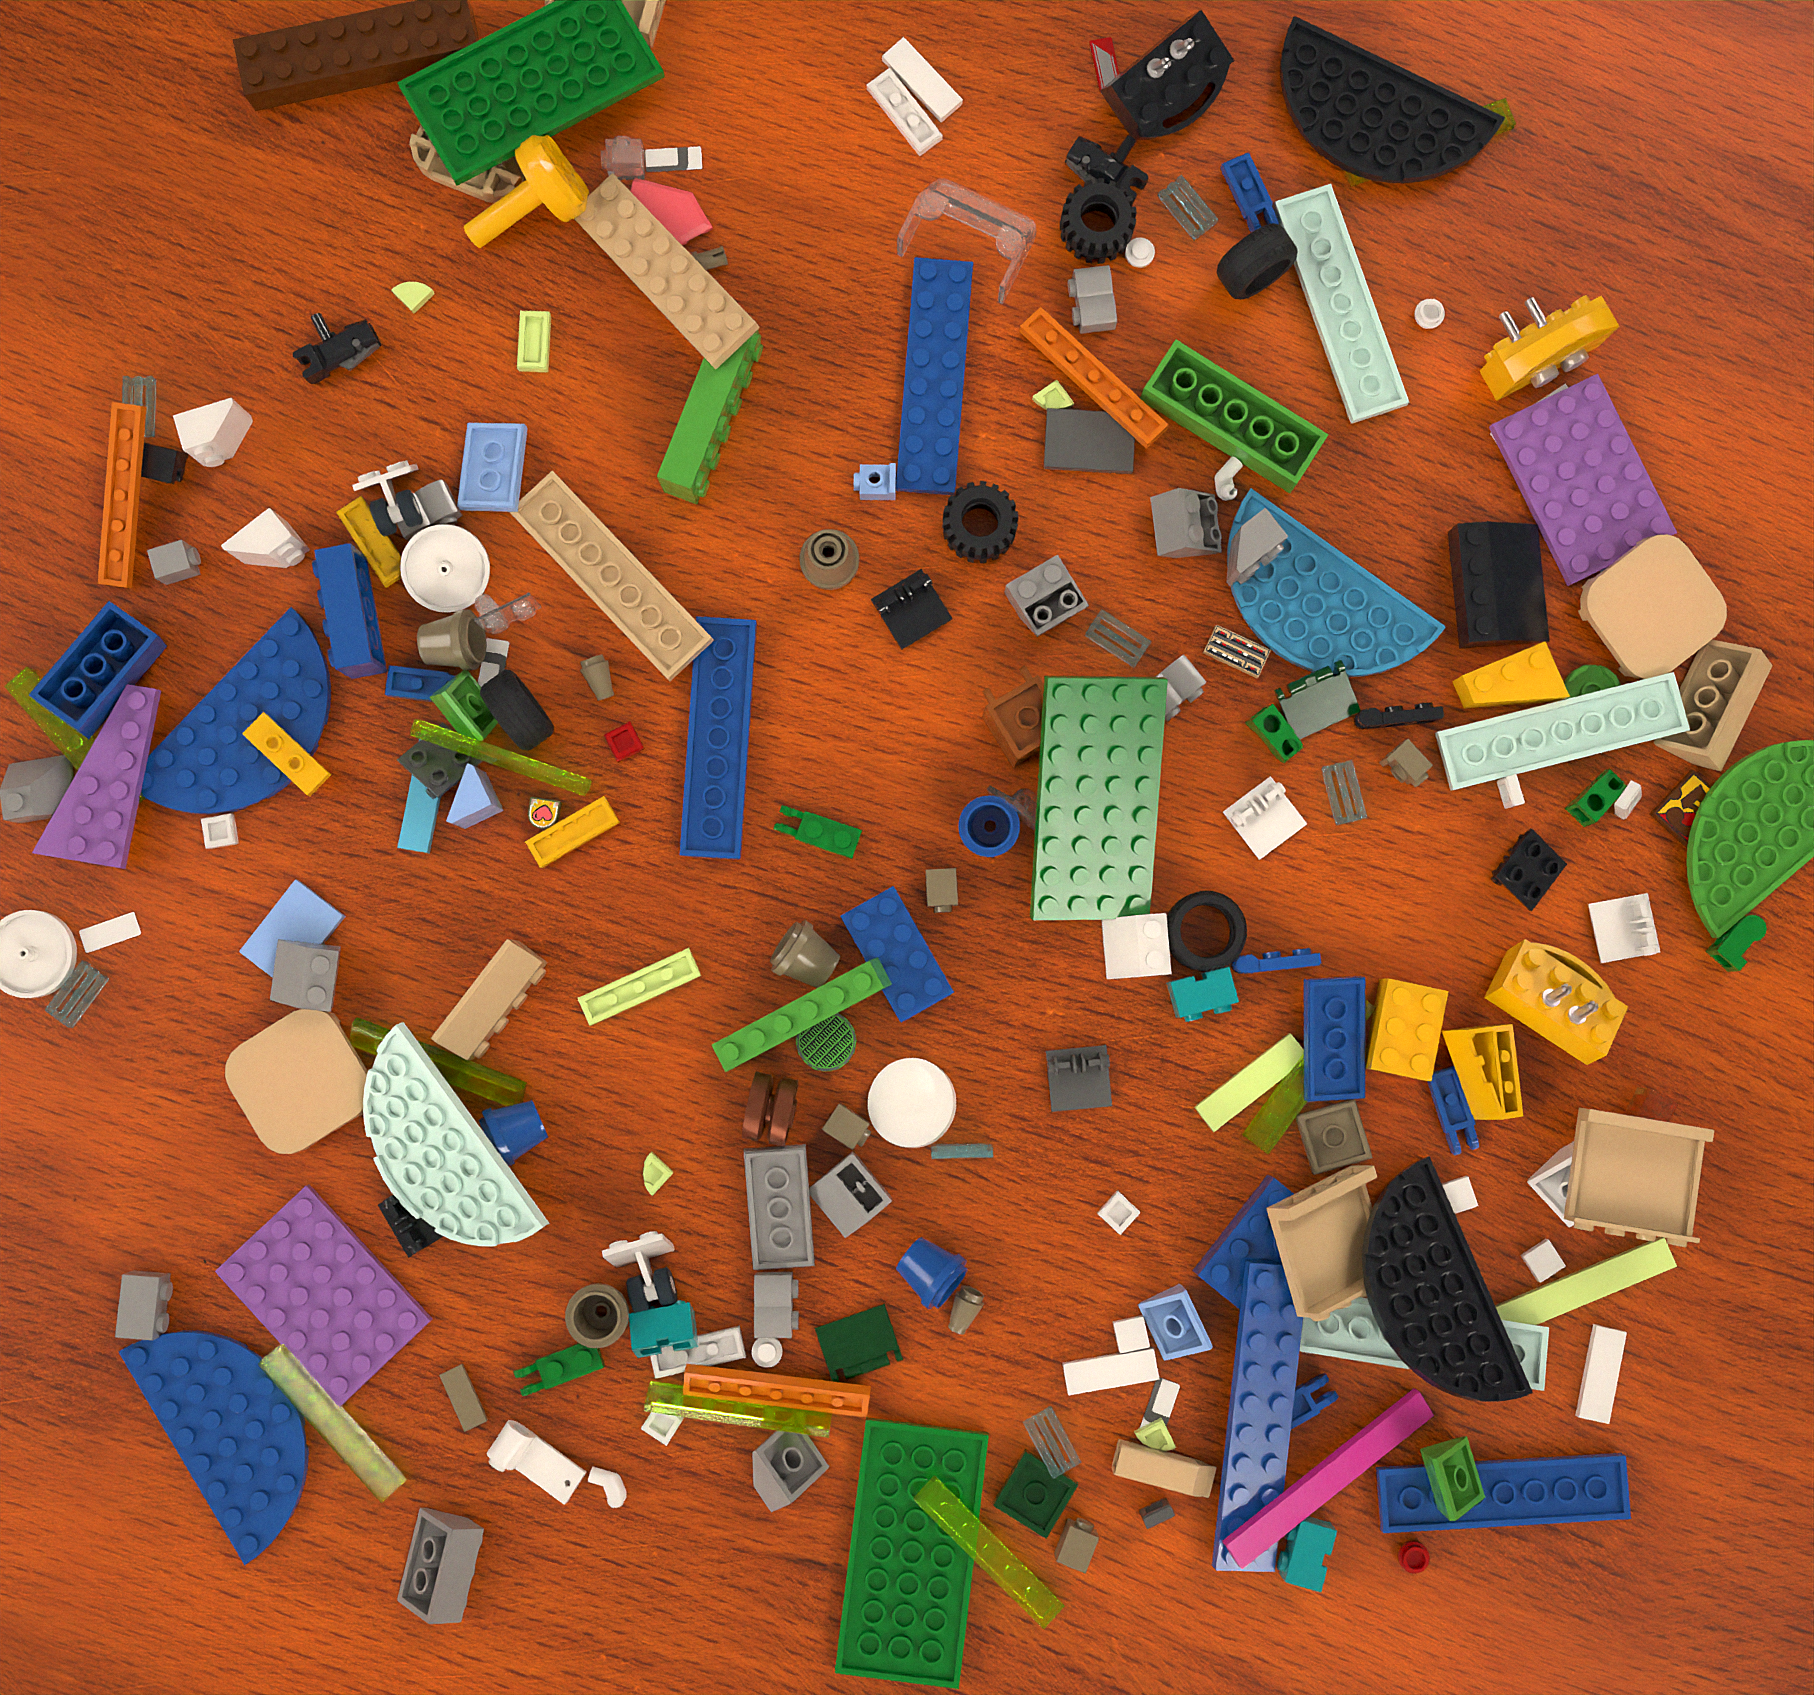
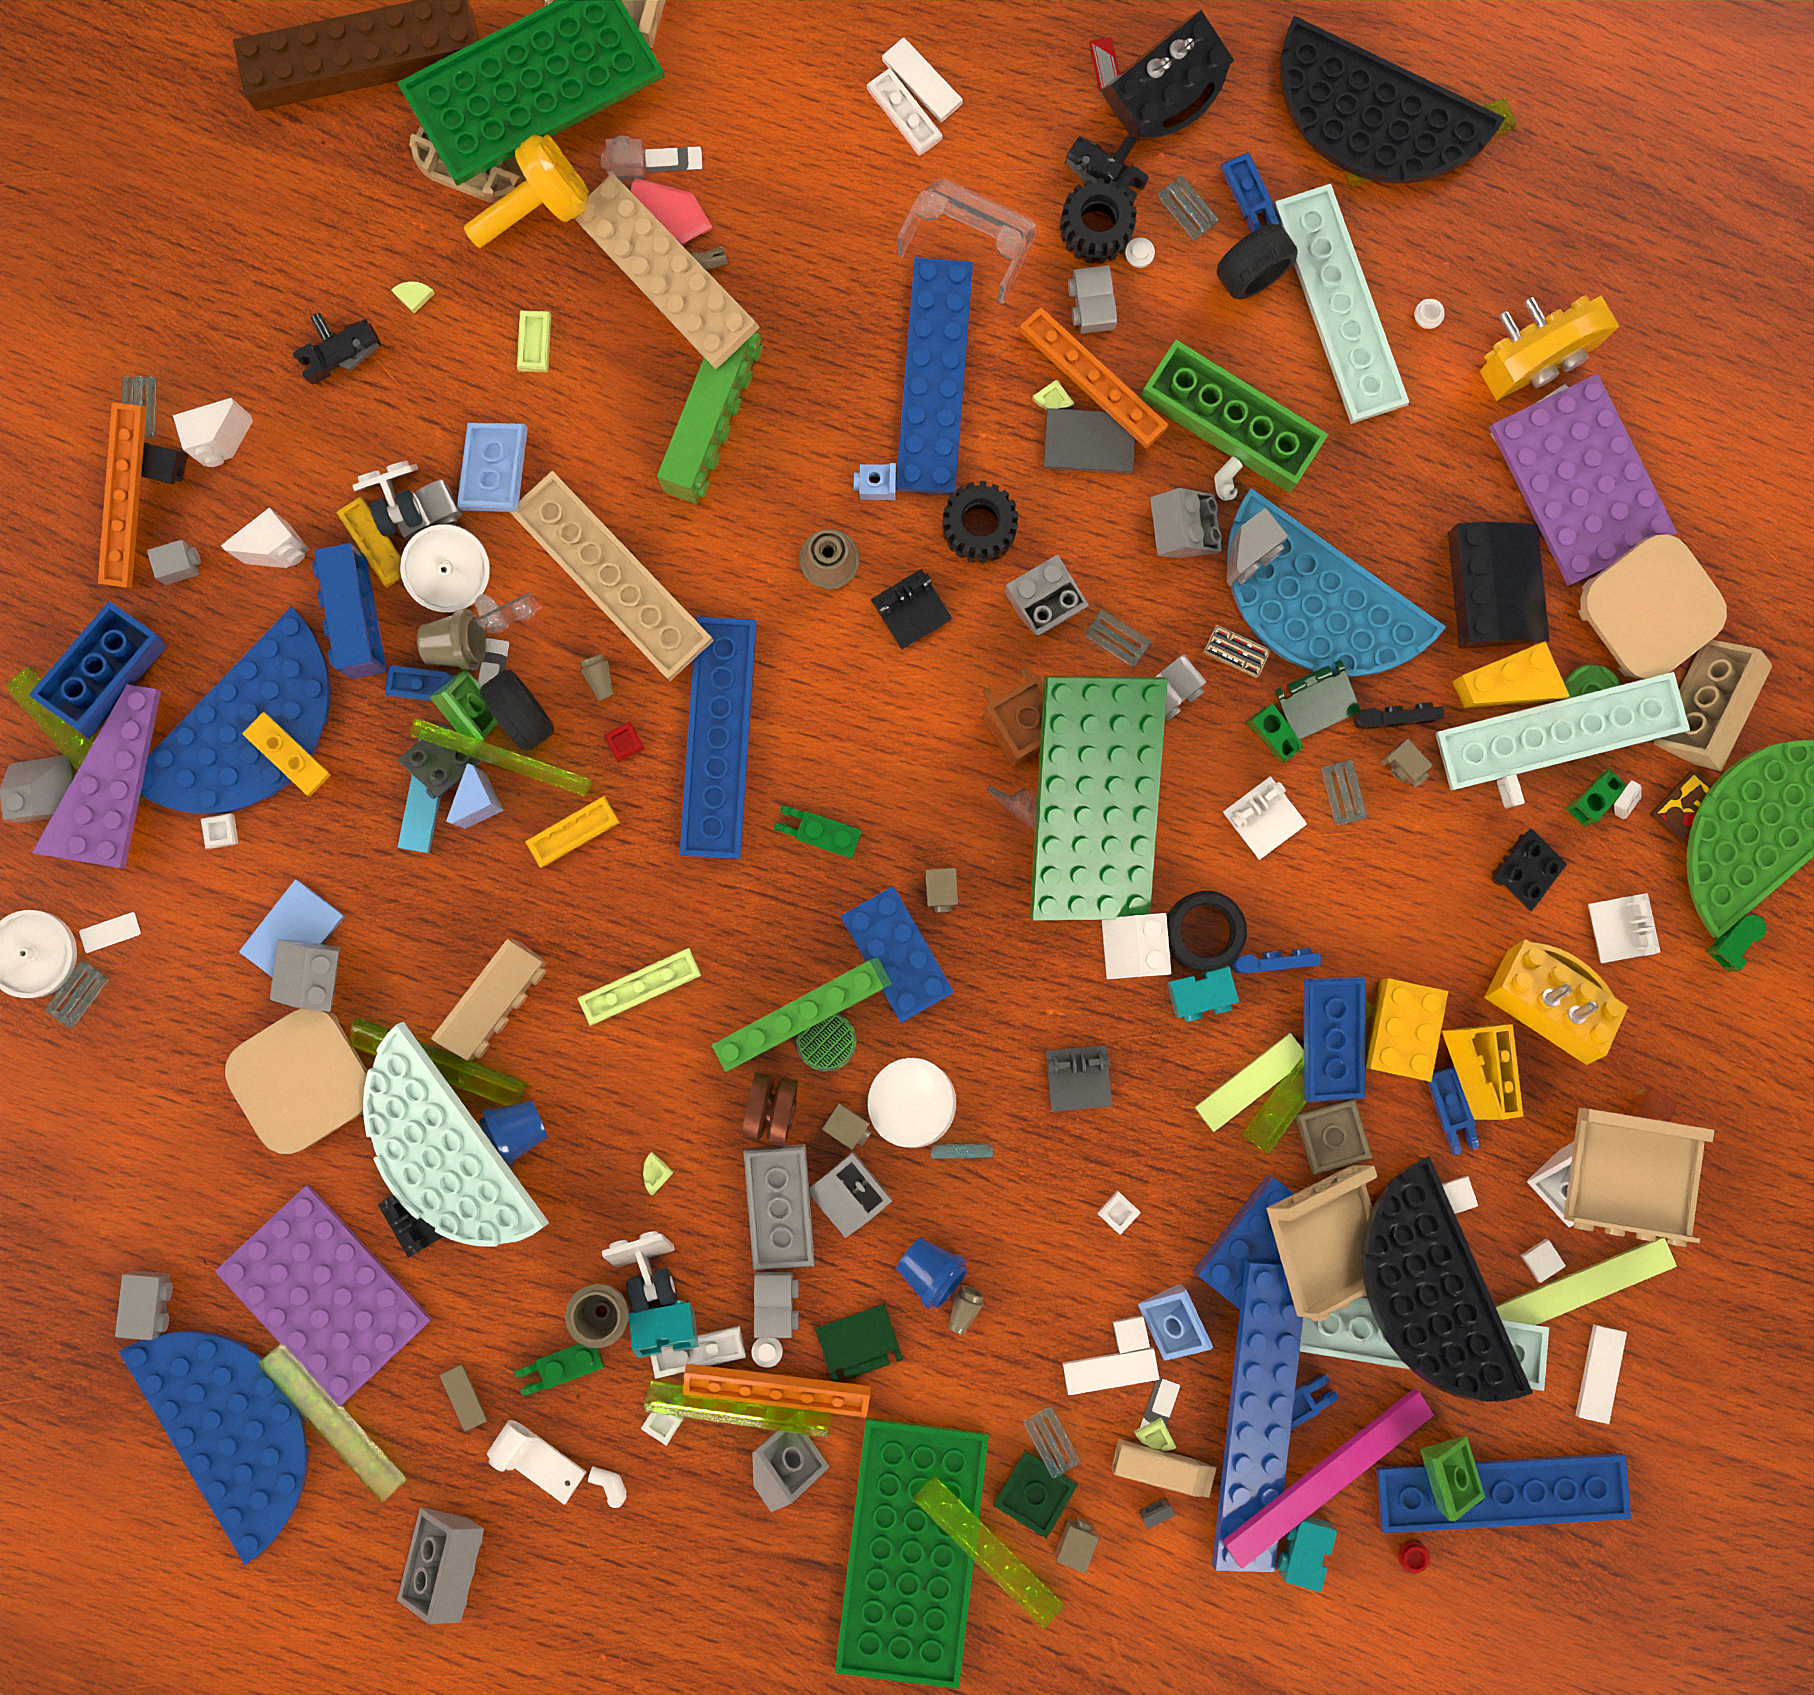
tile [528,797,562,830] -> none
dark tan piece [770,920,840,988] -> none
blue piece [958,795,1020,857] -> none

